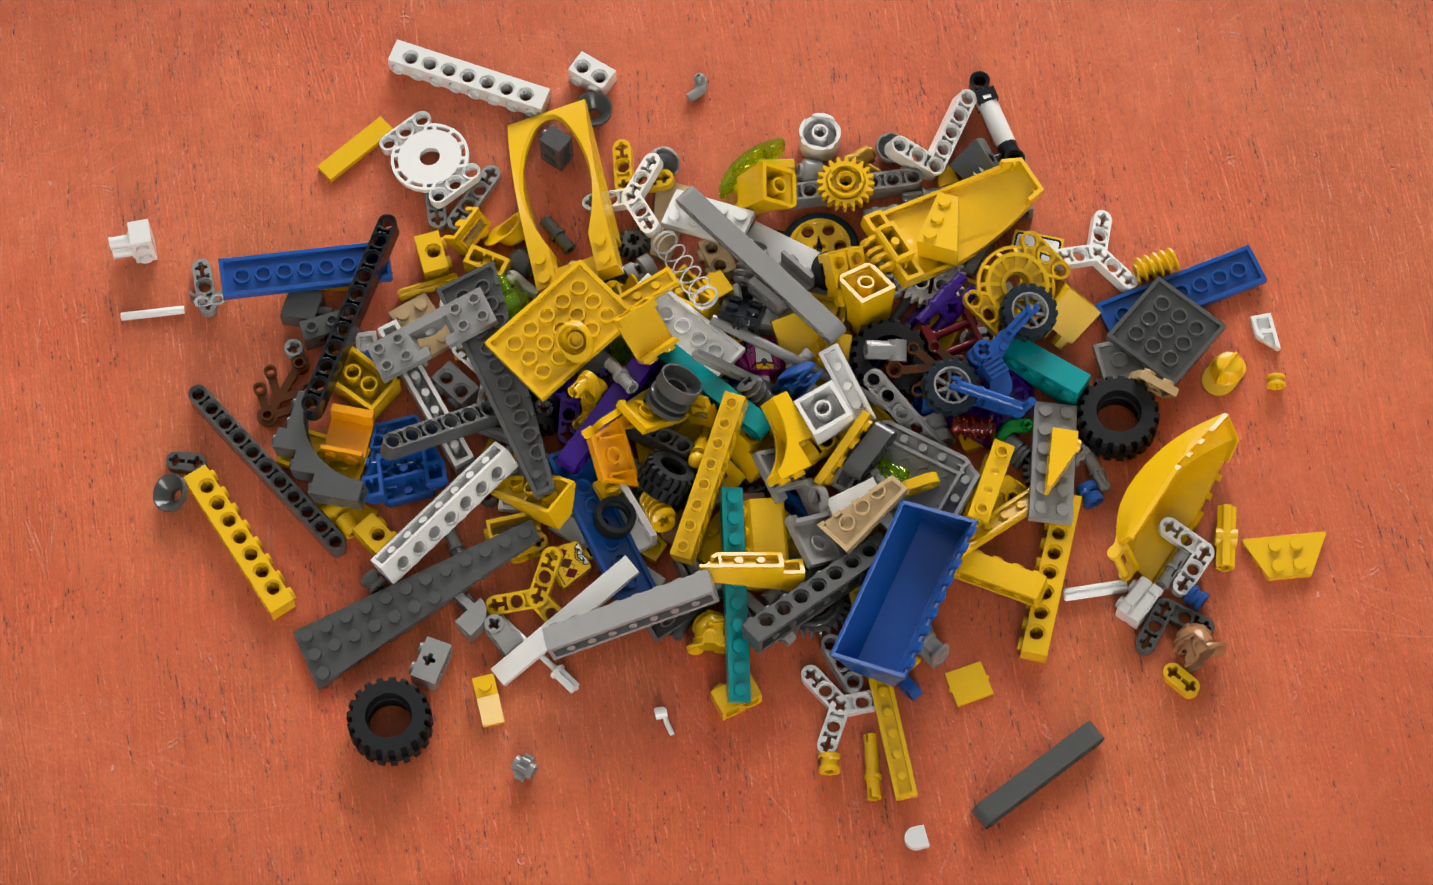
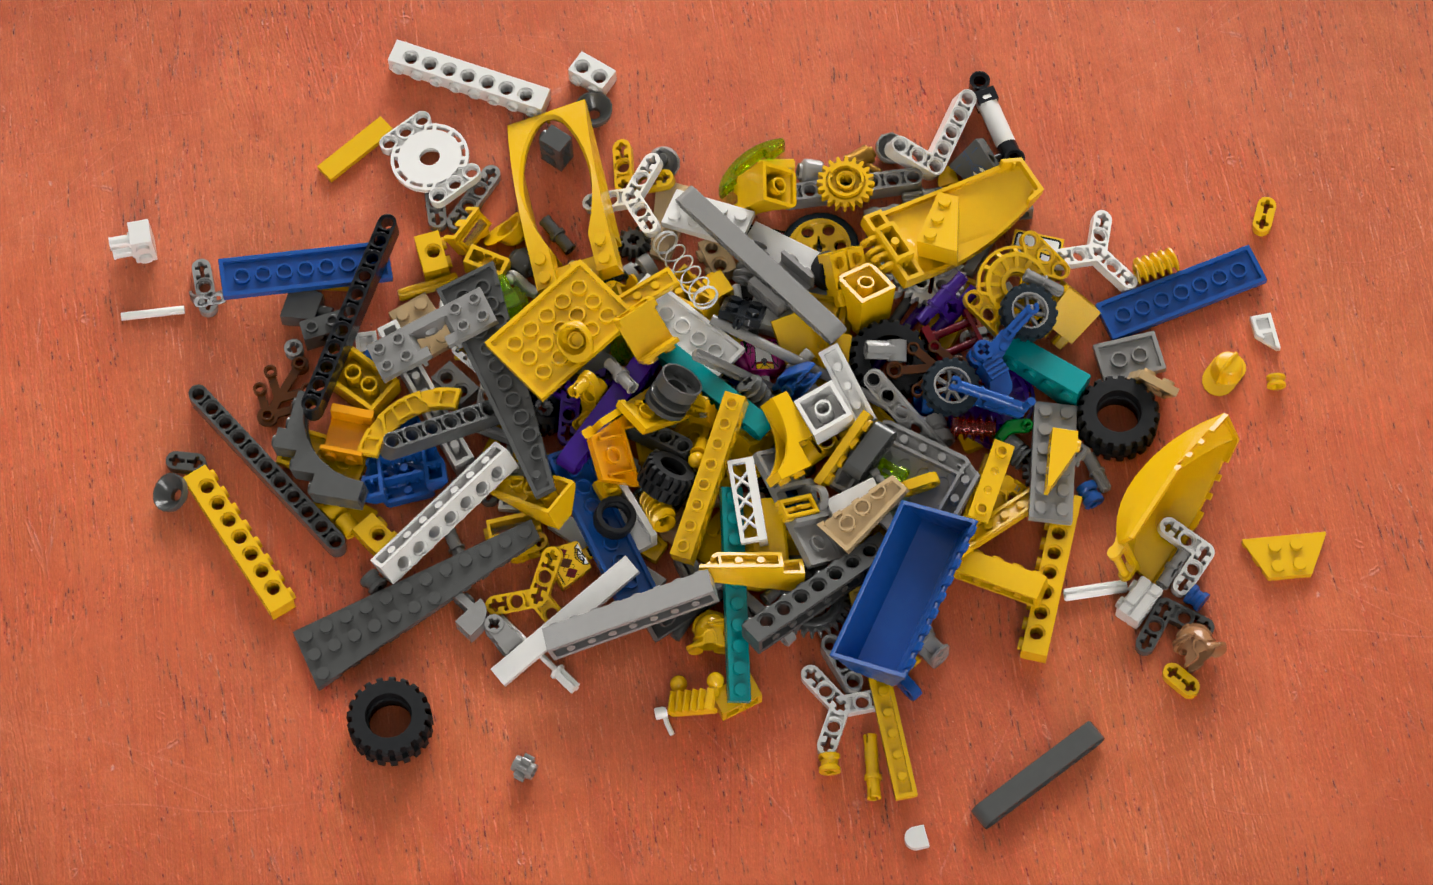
light grey brick [409,636,453,691] -> none
yellow slope [472,673,505,728] -> none
light grey arm [686,73,708,103] -> none
white brick [799,113,841,161] -> none
yellow piece [944,661,994,707] -> none
dark grey plate [1106,276,1226,387] -> none
yellow piece [1214,504,1238,572] -> none
none -> yellow tile [357,387,462,459]
none -> yellow gear [667,672,724,717]
none -> white fence [727,456,769,547]
none -> yellow tile [774,493,820,523]
none -> light grey axle [1022,268,1064,297]
none -> yellow beam [1252,197,1276,236]

